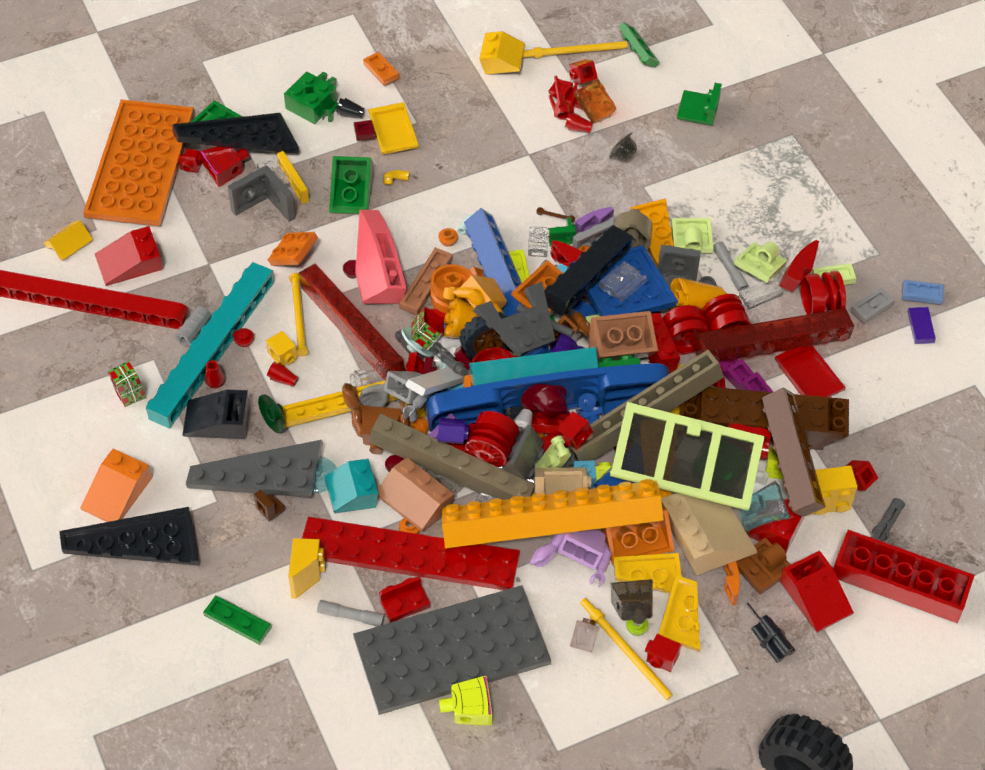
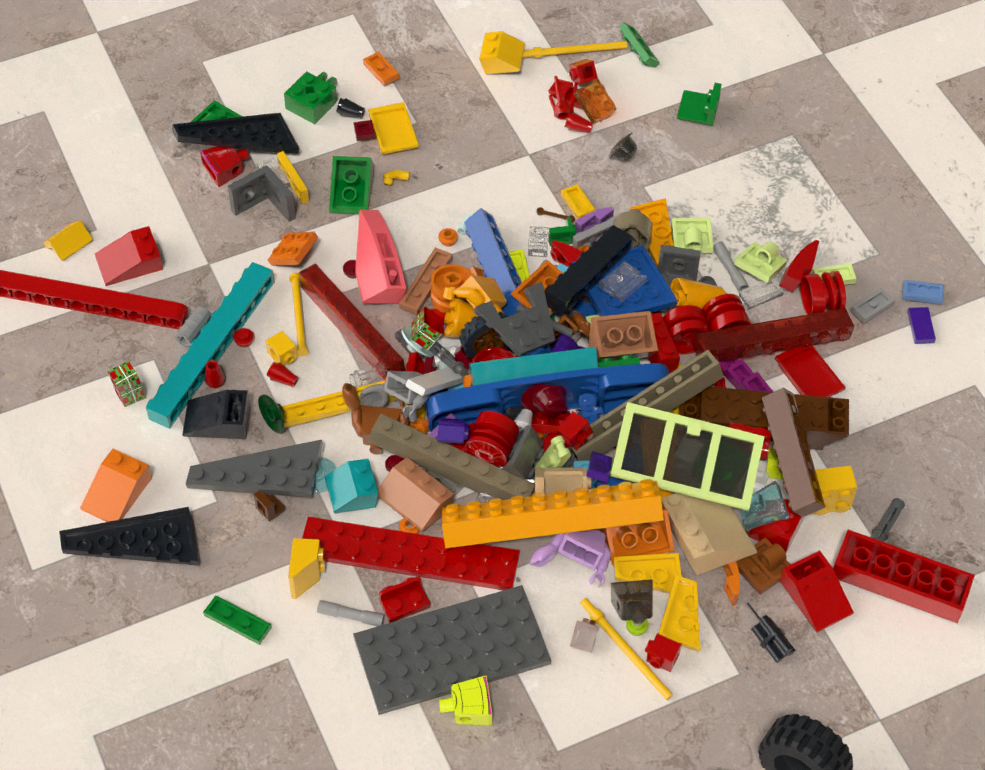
orange plate [83,99,194,226] -> none
red bracket [178,148,202,173] -> none
green hand [321,102,338,122] -> none
red brick [846,460,878,491] -> none
none -> yellow tile [561,184,596,219]
none -> dark purple tile [586,451,612,483]

